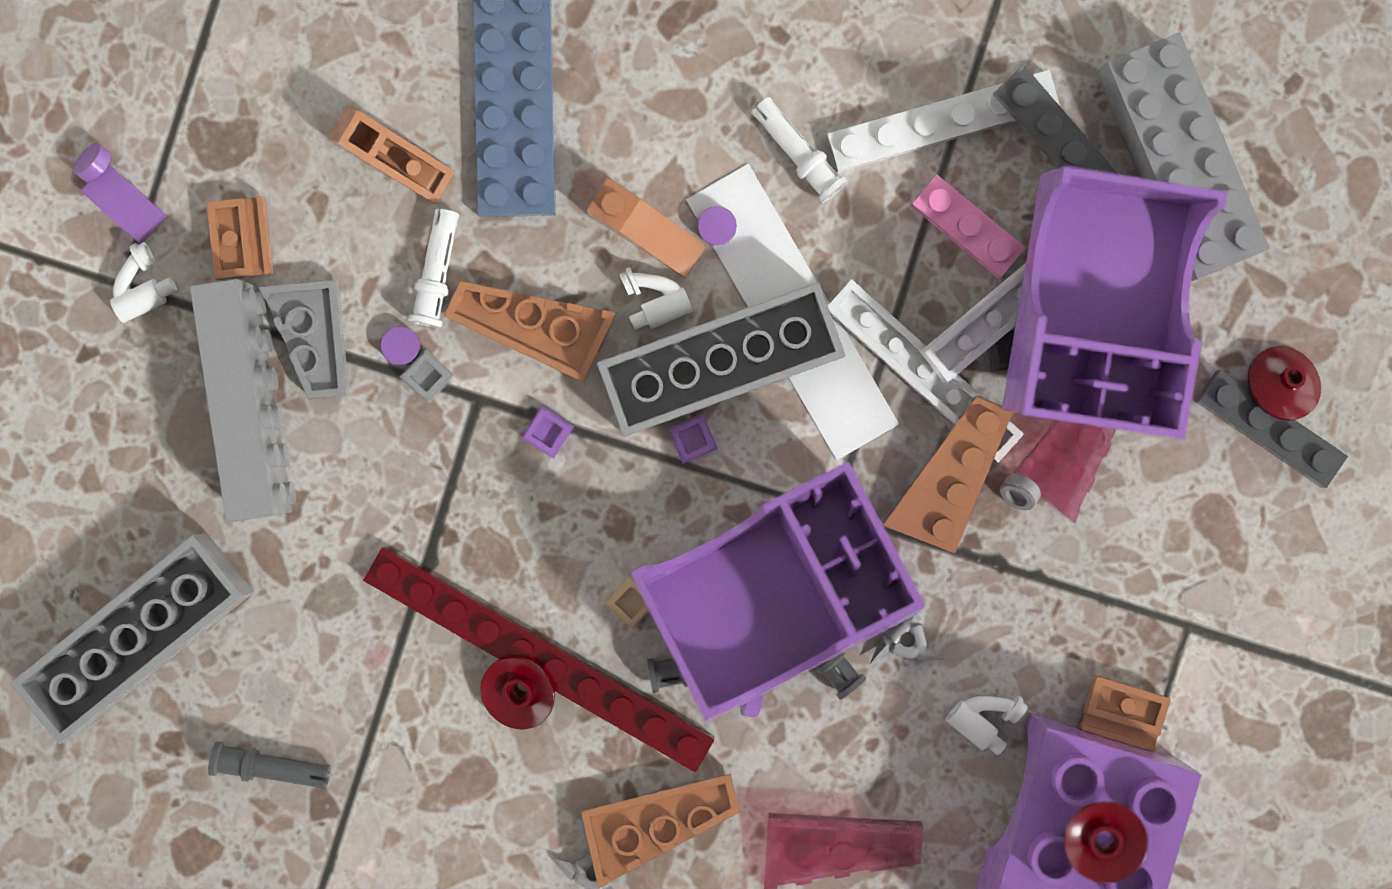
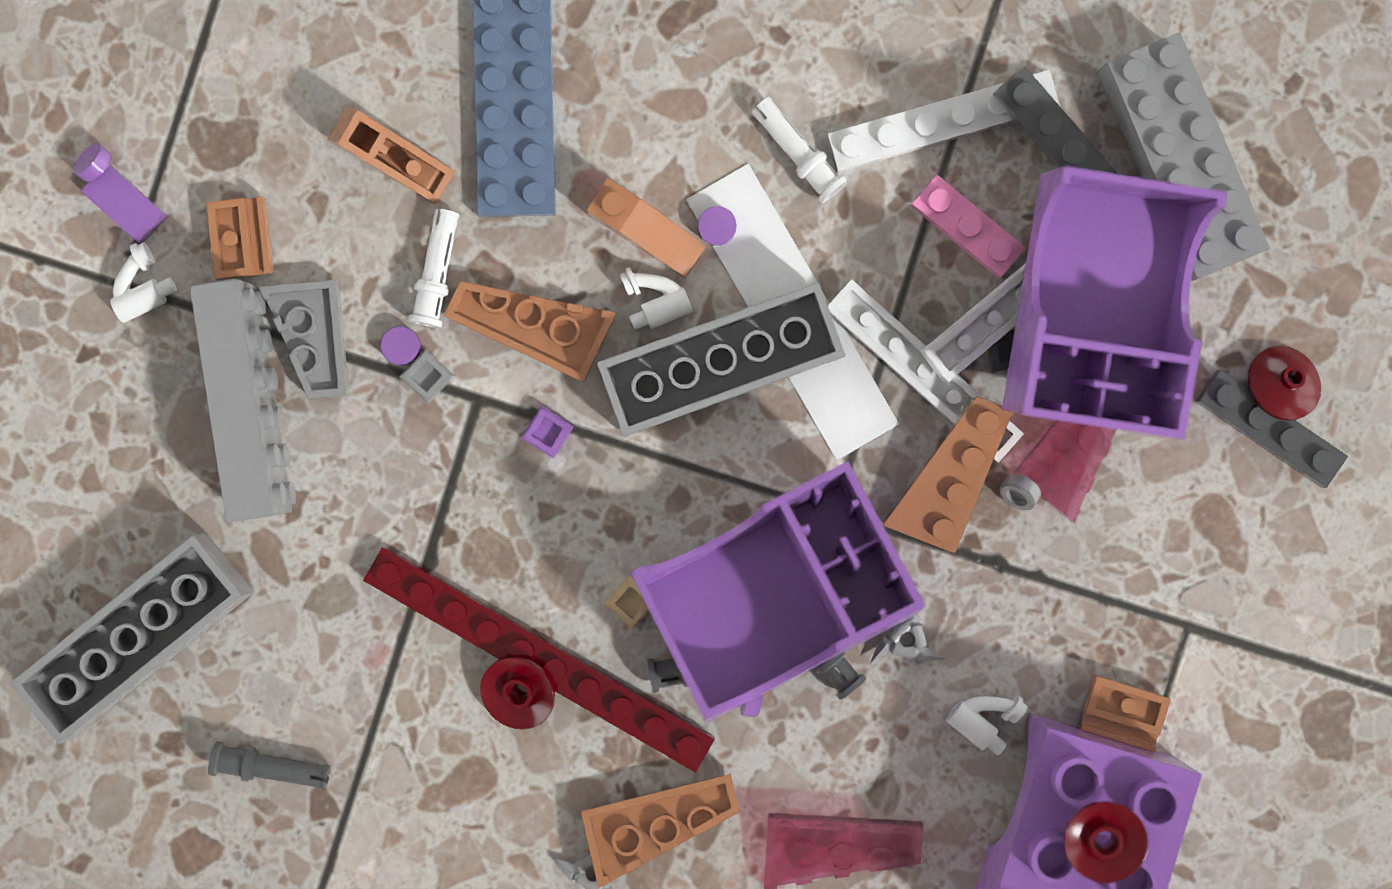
medium lavender tile [668,414,718,464] -> none

